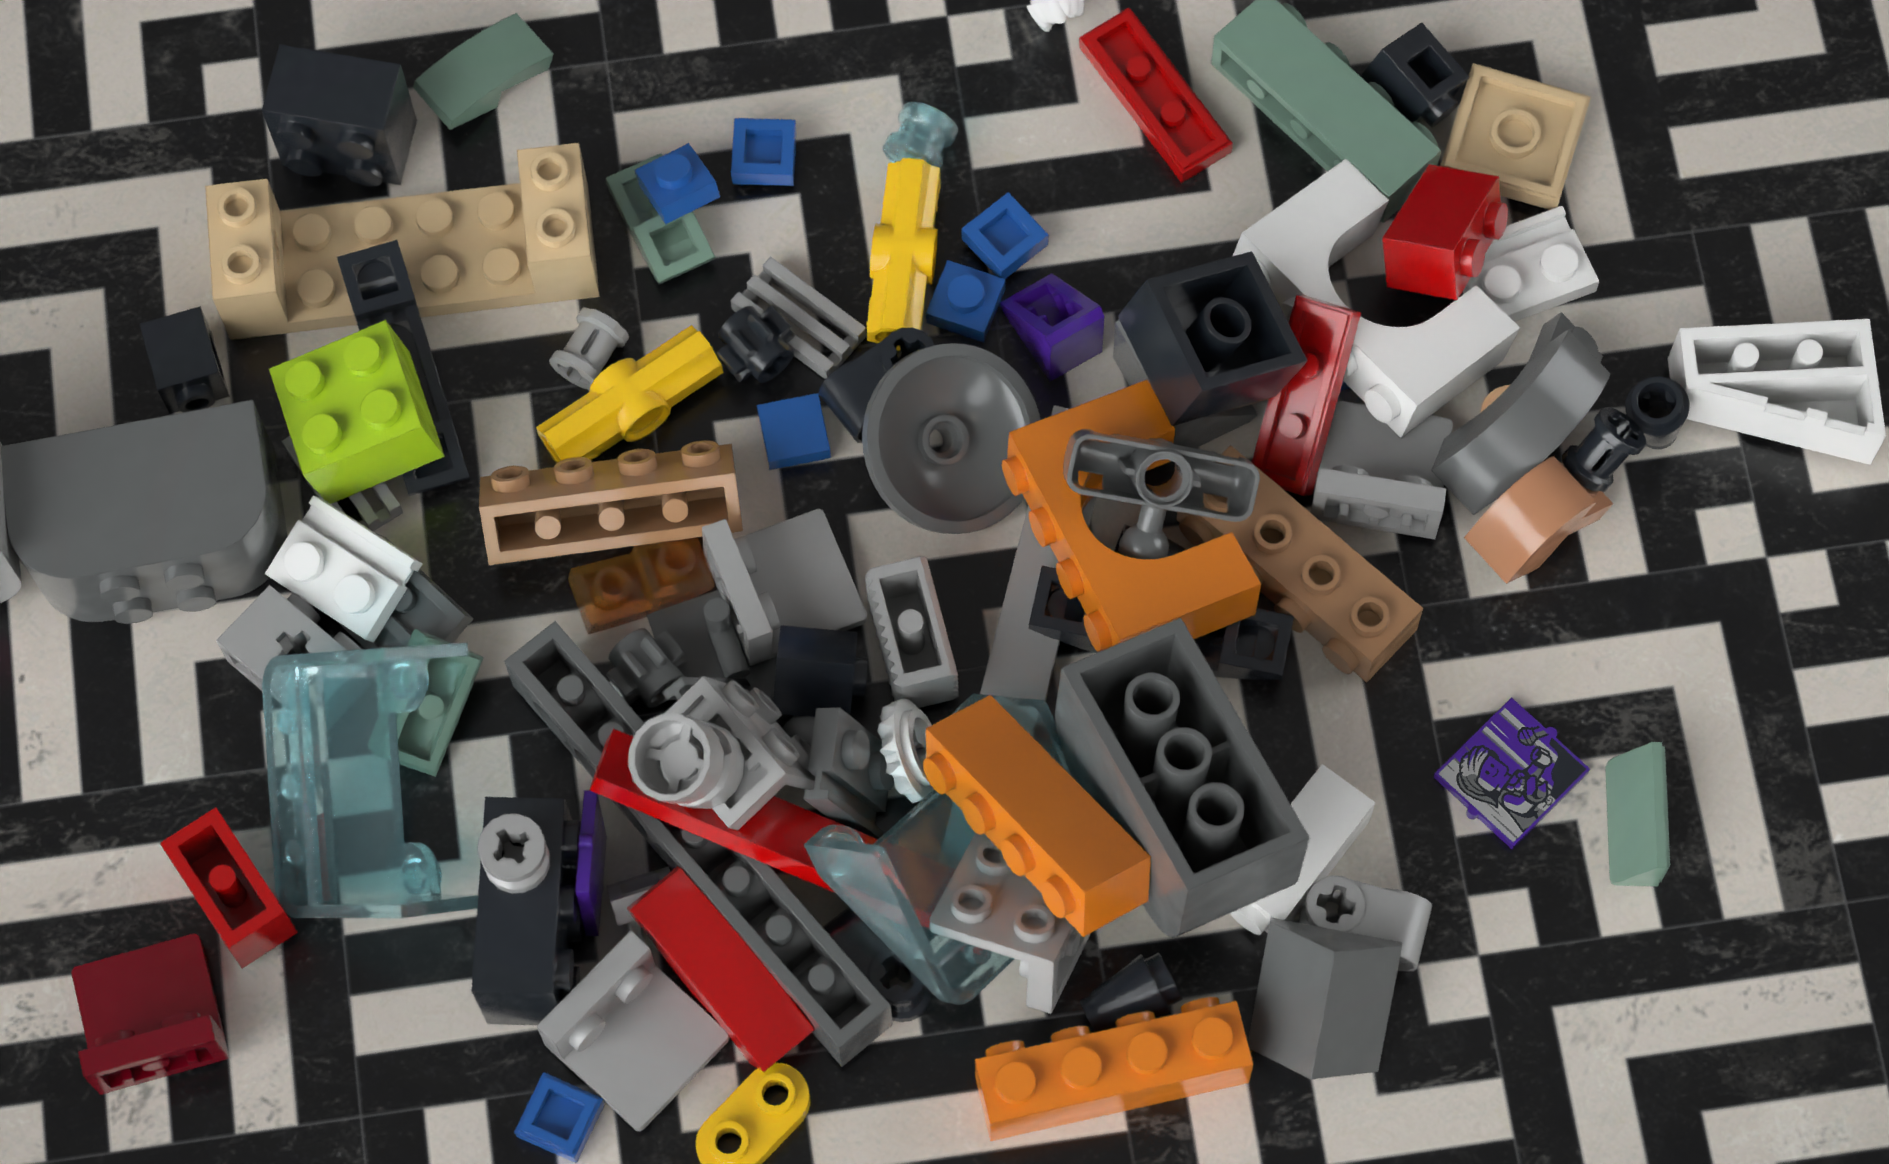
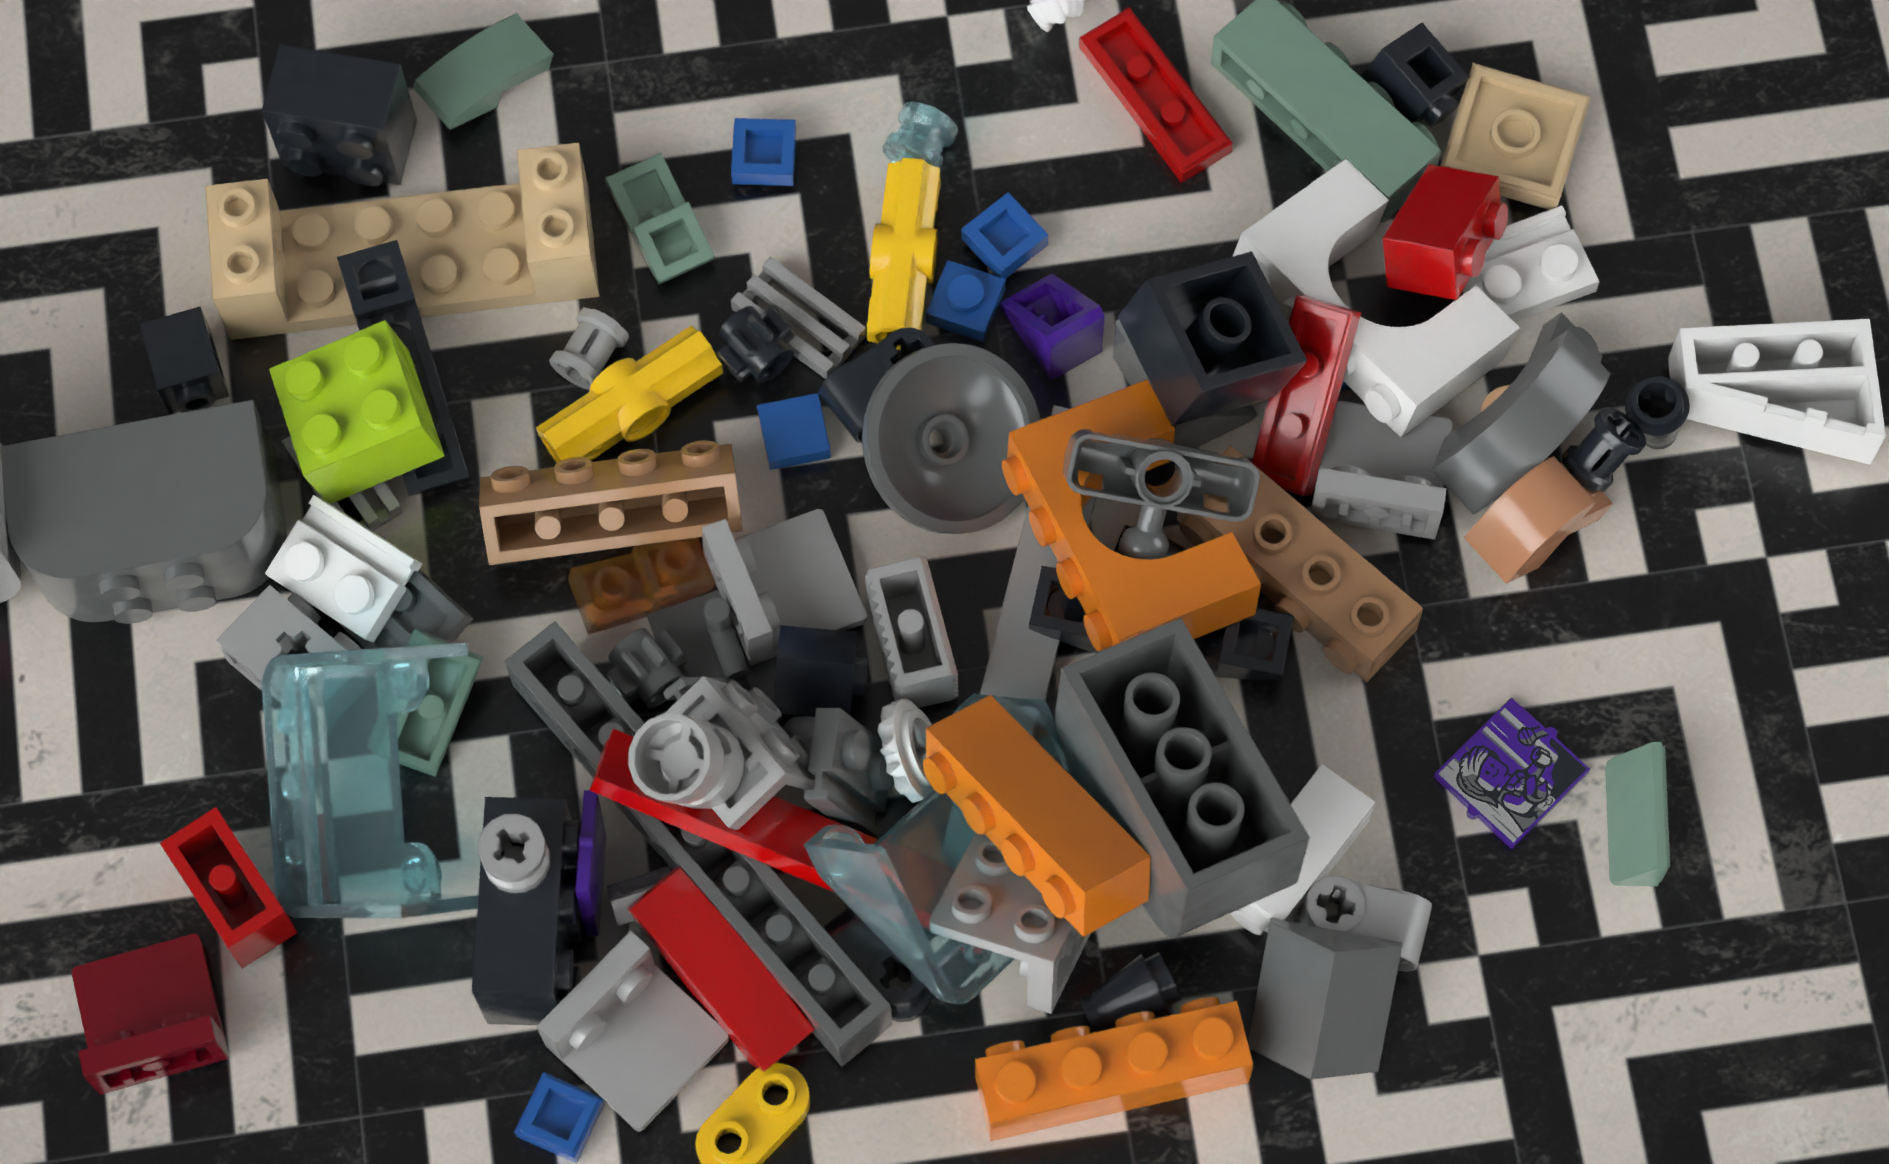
blue plate [635,143,720,224] -> none

